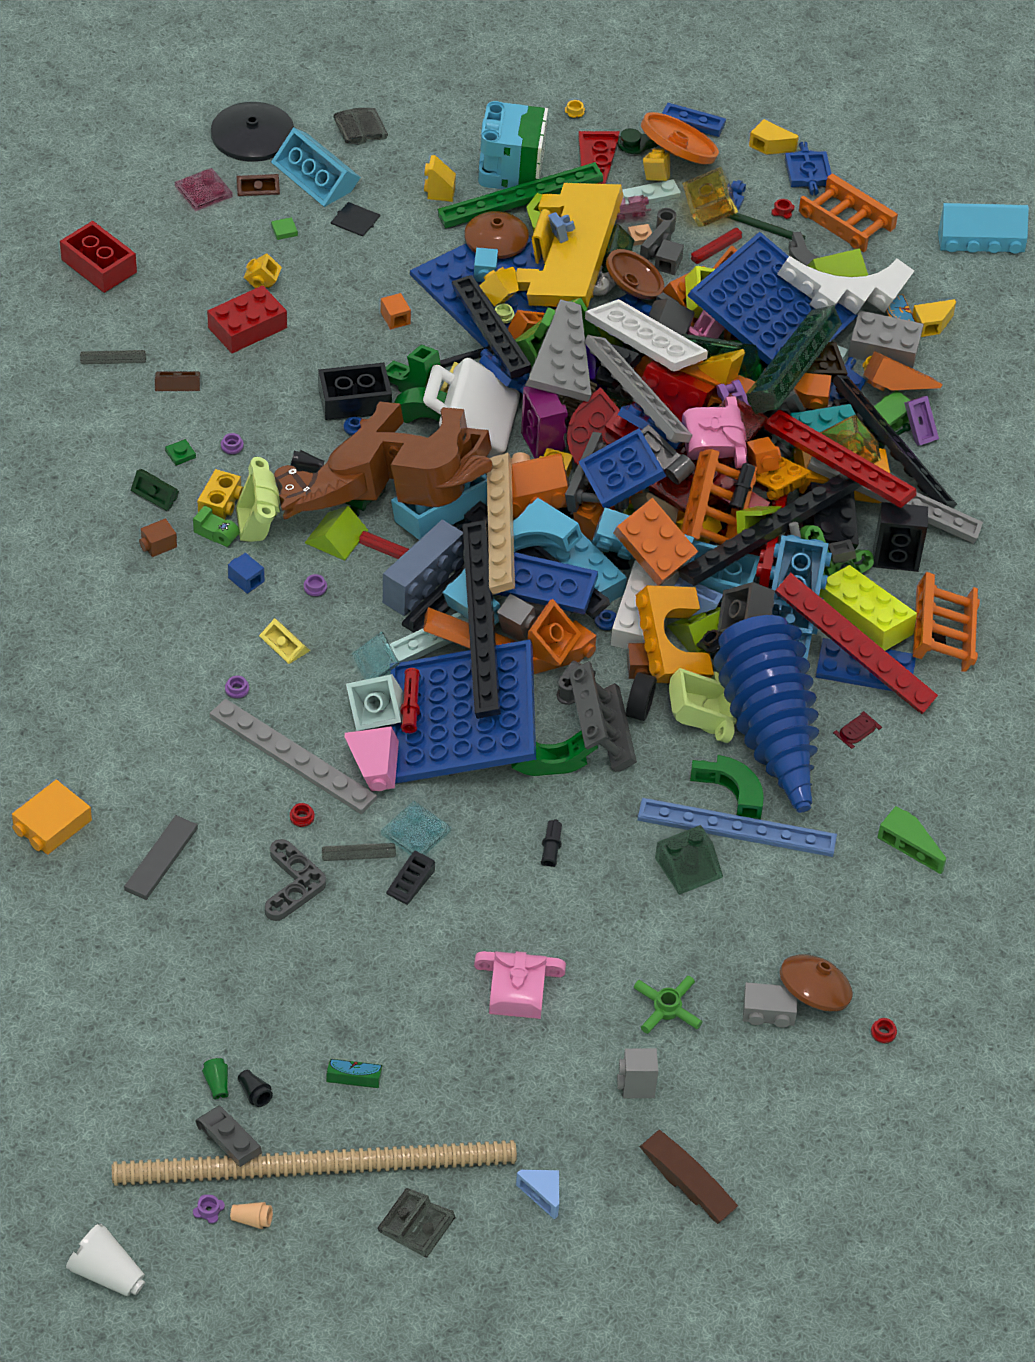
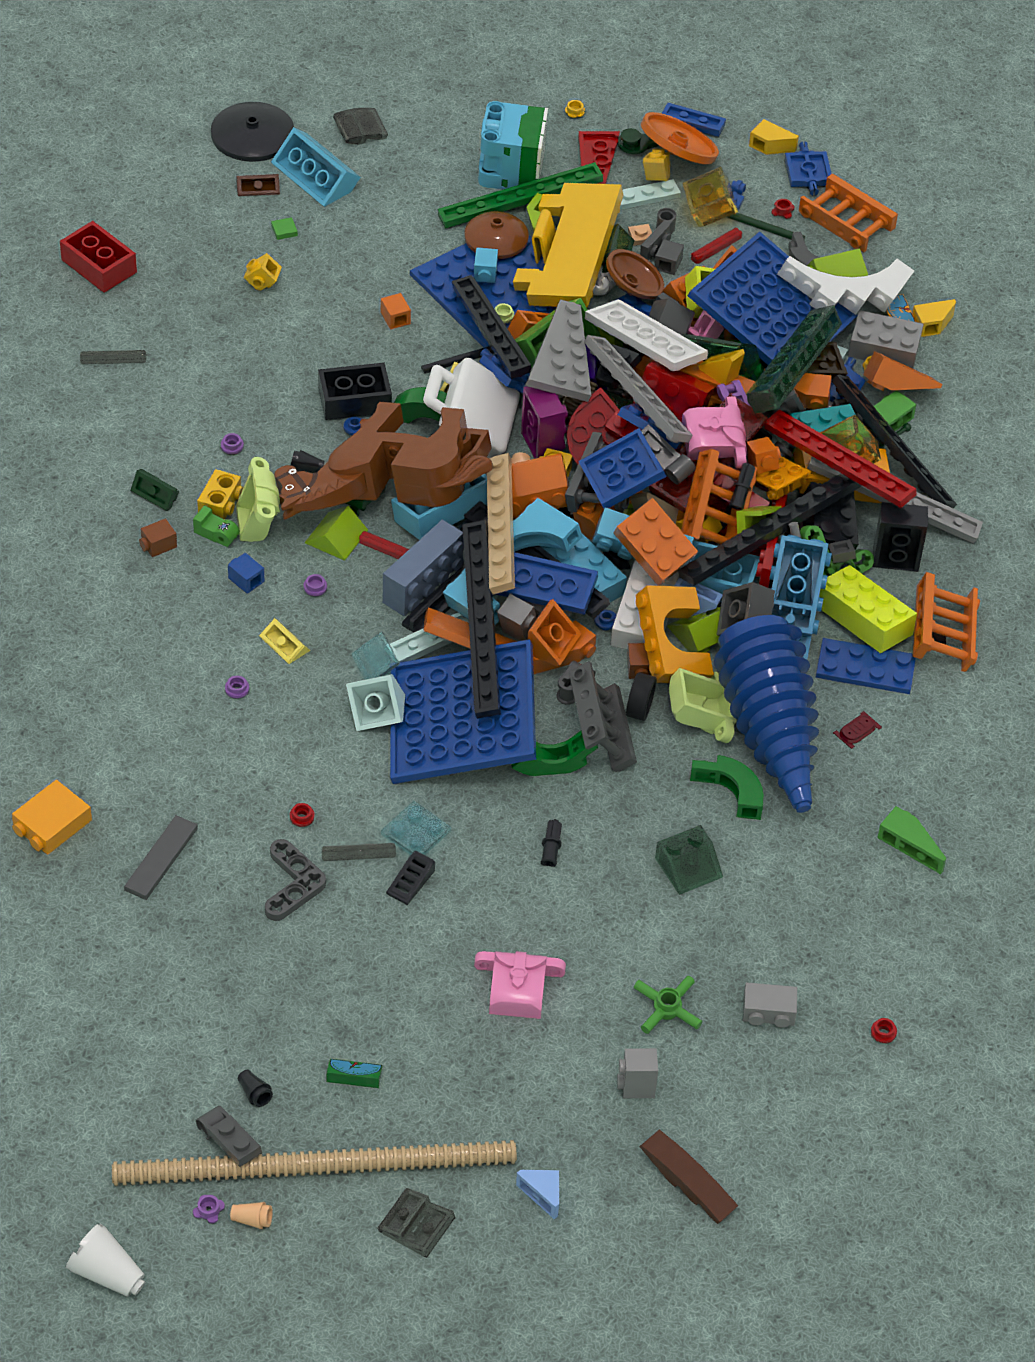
reddish brown slope [155,371,200,391] -> none
green plate [165,439,196,466] -> none
clear pink plate [175,168,233,212] -> none
green cone [202,1058,229,1099] -> none
red brick [207,285,287,353] -> none
light grey plate [210,699,377,815] -> none
black piece [331,202,380,237] -> none
bright pink slope [344,727,399,791] -> none
green arch [386,344,440,392] -> none
red pin [400,668,420,733] -> none
yellow slope [424,155,456,202] -> none
yellow slope [479,267,519,307] -> none
bright green tile [534,307,556,339] -> none
medium blue tile [548,212,575,243] -> none
clear pink hinge [616,195,651,220] -> none
medium blue tile [637,798,837,857] -> none
black animal [696,630,722,653] -> none
red plate [775,572,938,714] -> none
dark orange dish [780,954,853,1011] -> none
medium lavender piece [904,396,939,446] -> none
medium azure slope [938,203,1029,254] -> none

